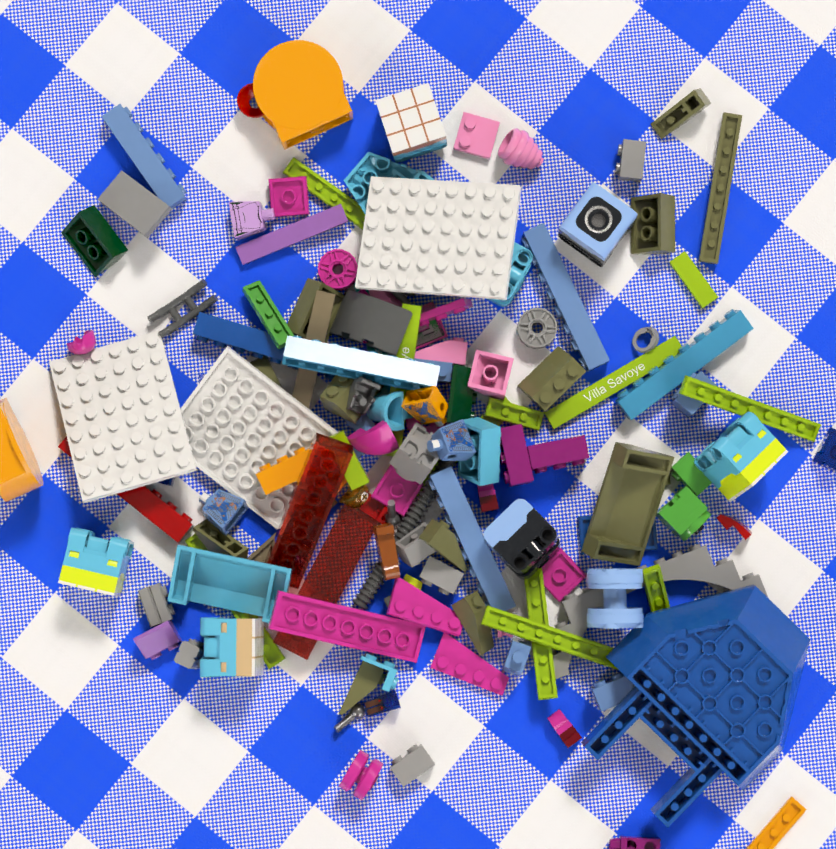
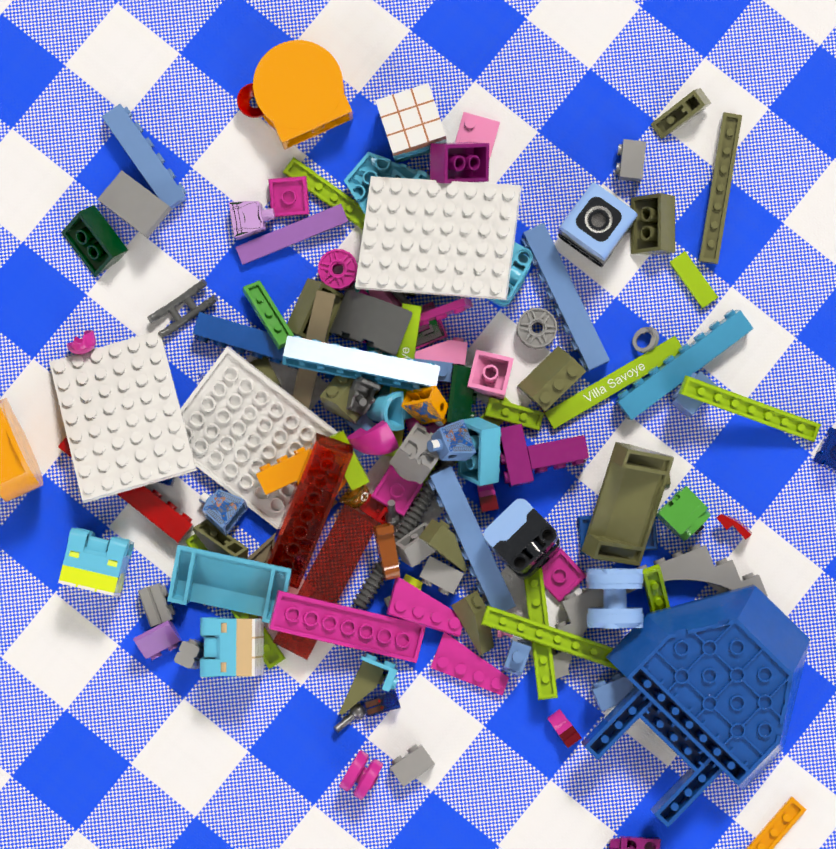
bright pink piece [498,128,544,170] -> none
bright green brick [670,452,712,496] -> none
medium azure piece [694,412,788,502] -> none
none -> magenta brick [430,142,489,183]

